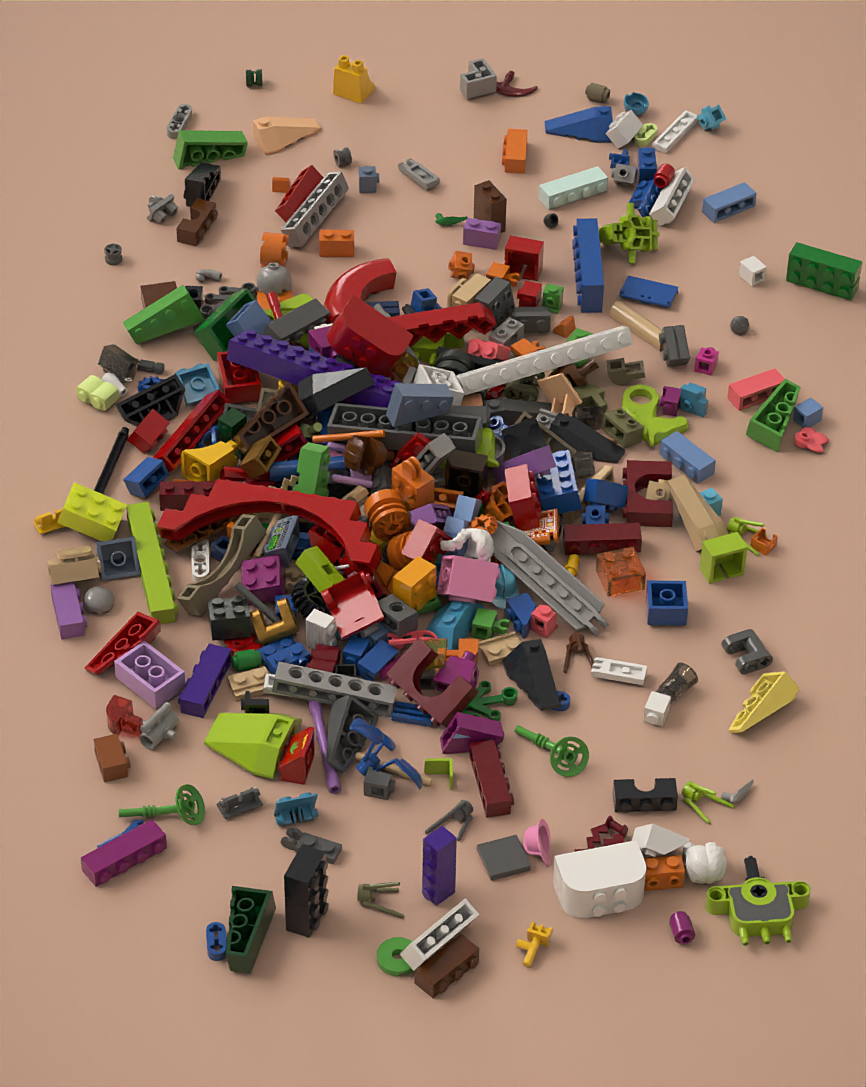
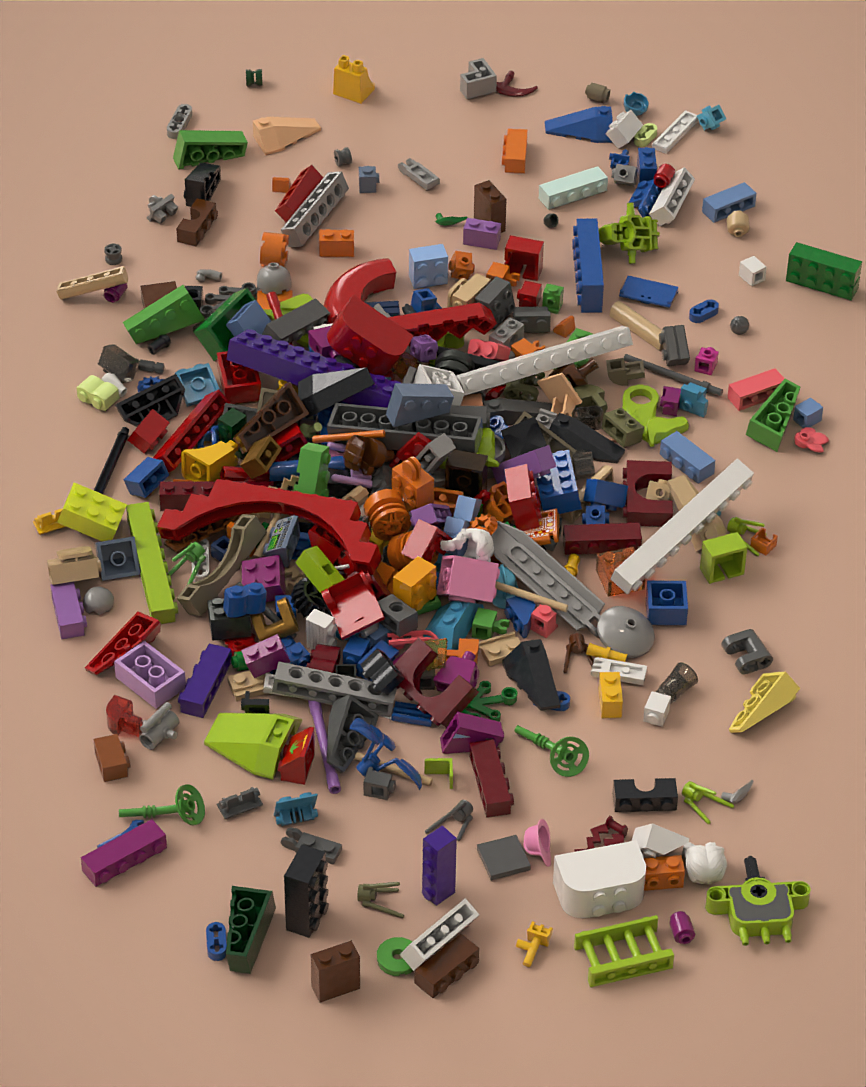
none -> tan brick [56,266,128,300]
none -> magenta brick [104,283,128,303]
none -> black pin [147,334,171,354]
none -> bright green plant [167,542,206,584]
none -> blue brick [223,582,267,617]
none -> magenta brick [241,634,291,679]
none -> reddish brown brick [311,940,360,1003]
none -> black brick [360,648,405,695]
none -> light blue brick [409,244,448,289]
none -> medium lavender brick [410,335,438,362]
none -> tan bar [495,581,568,612]
none -> lime fence [574,915,674,987]
none -> yellow pin [586,643,628,662]
none -> light grey dish [597,606,654,658]
none -> yellow brick [598,672,623,718]
none -> white brick [611,458,754,595]
none -> dark grey bar [624,354,723,396]
none -> blue beam [689,299,719,323]
none -> tan head [727,210,750,237]

